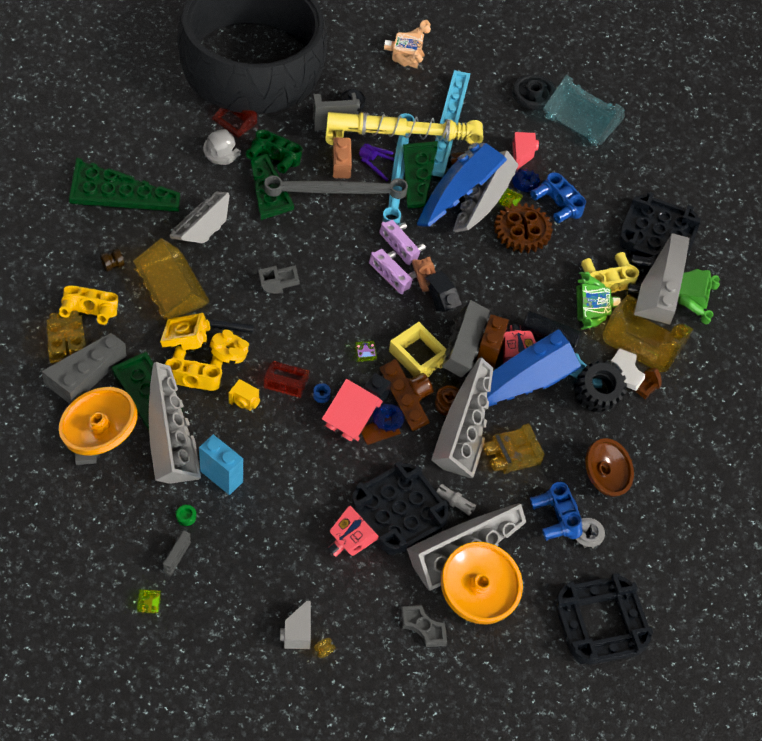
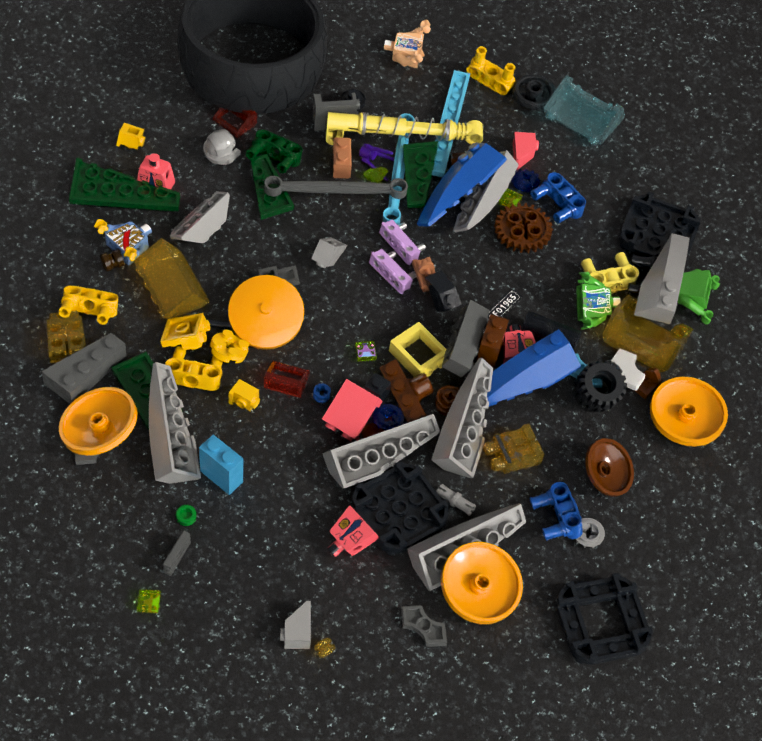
none -> torso [94,219,152,265]
none -> yellow brick [116,123,146,149]
none -> coral torso [137,154,175,190]
none -> light orange dish [228,275,304,349]
none -> light grey slope [311,237,347,268]
none -> light grey wedge [322,414,440,489]
none -> clear neon green tile [363,167,388,183]
none -> yellow piece [466,46,516,95]
none -> black sticker [488,289,523,318]
none -> light orange dish [650,377,728,446]

